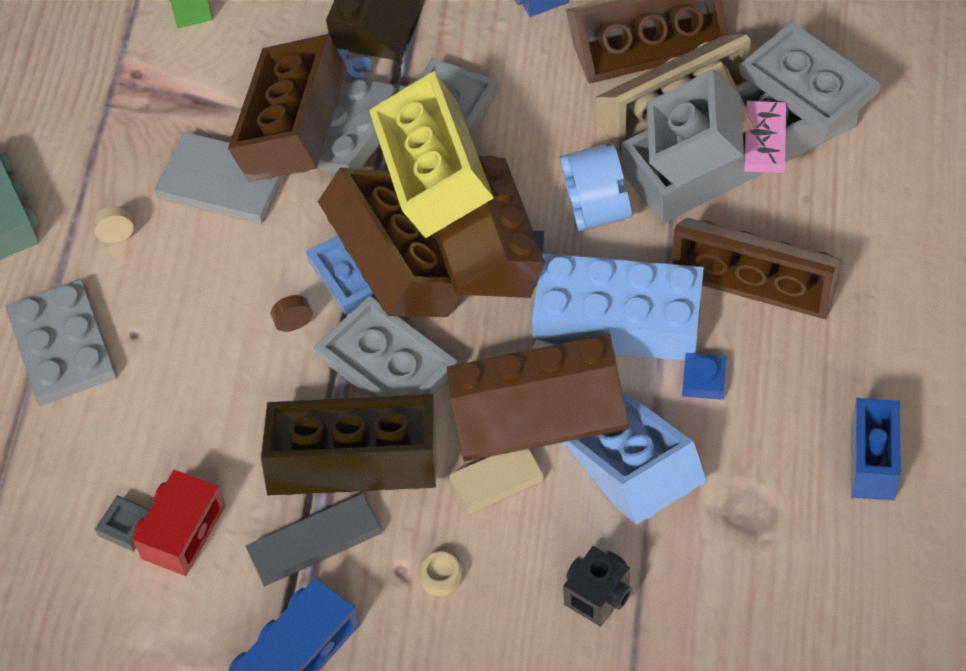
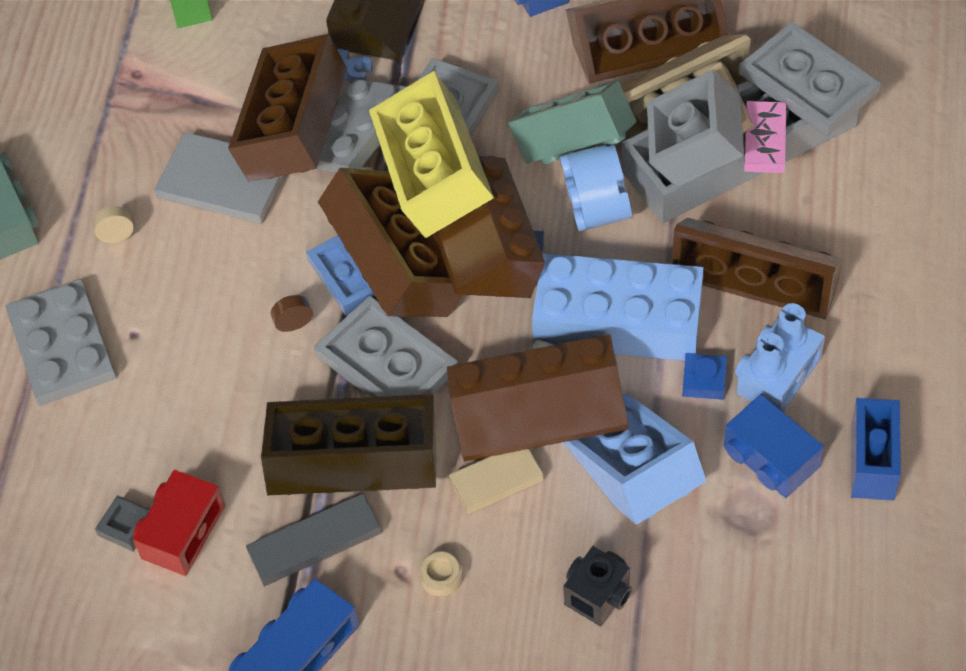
none -> sand green brick [508,80,637,164]
none -> blue brick [724,394,824,498]
none -> light blue brick [735,303,825,412]

